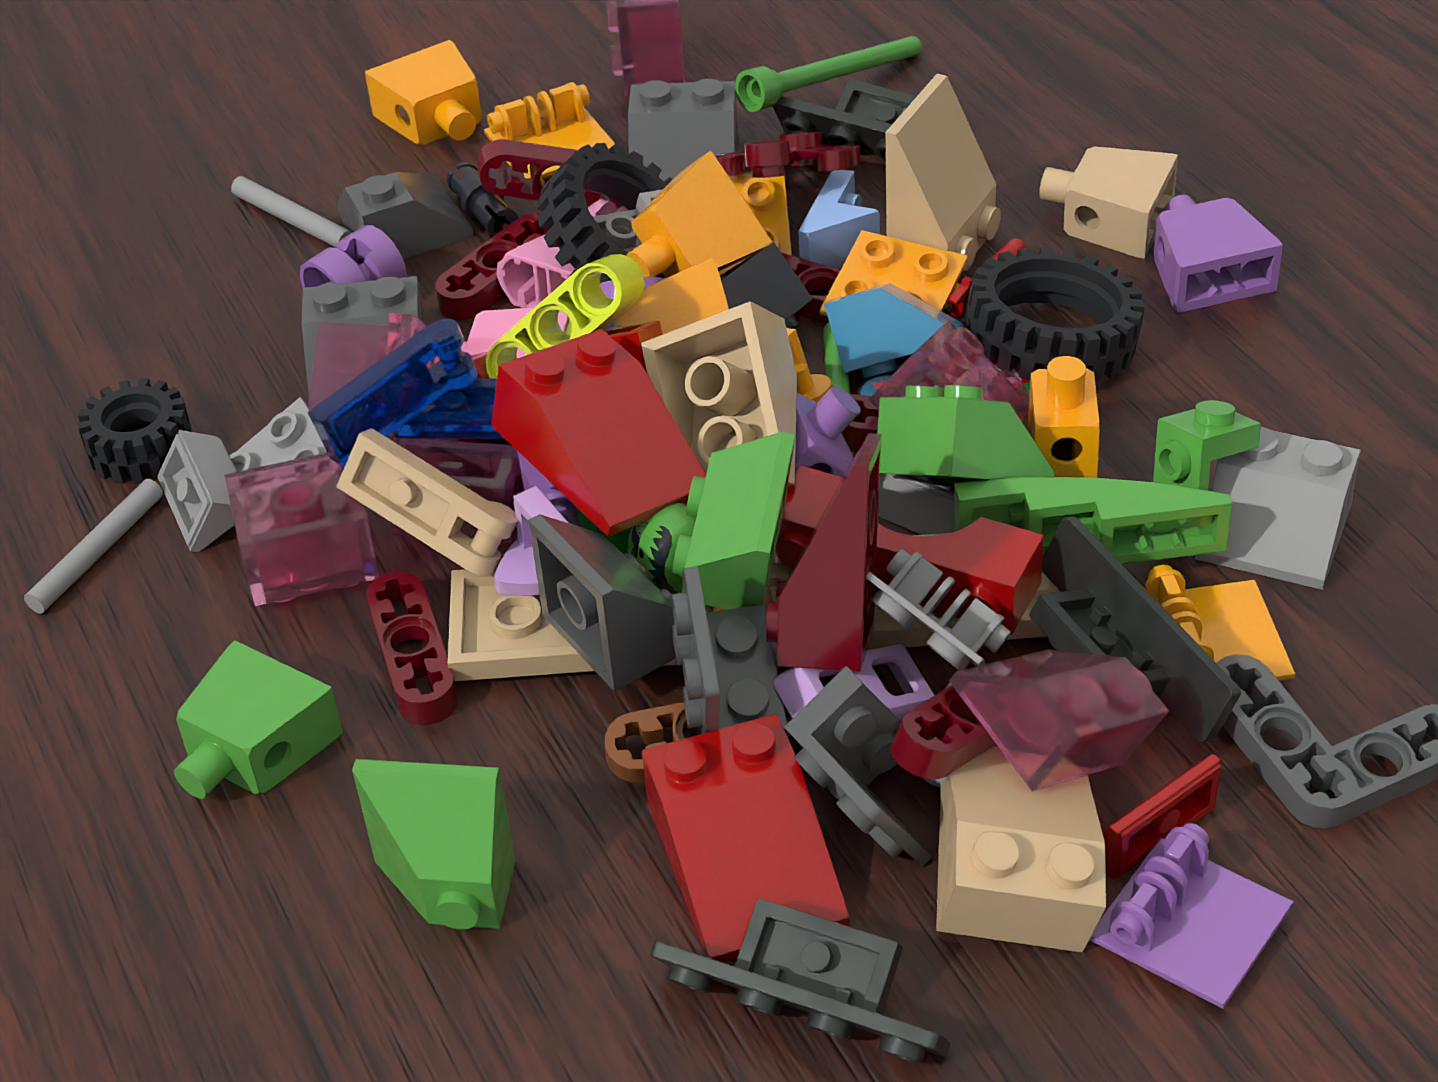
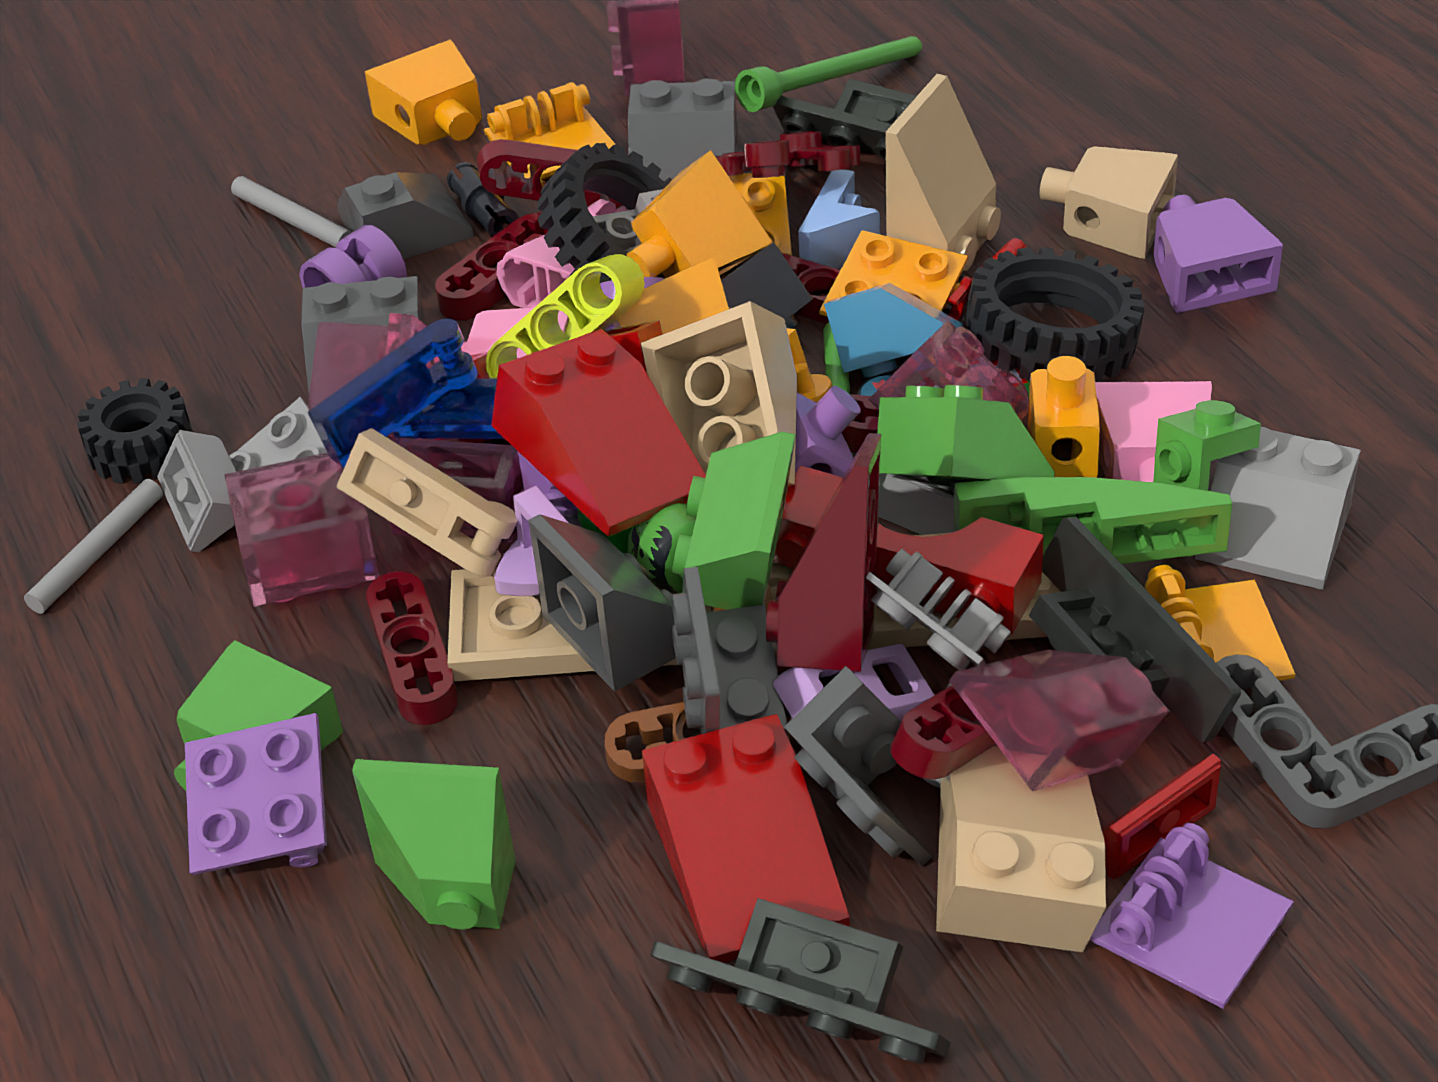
none -> medium lavender hinge [185,713,327,875]
none -> bright pink torso [1095,381,1212,482]

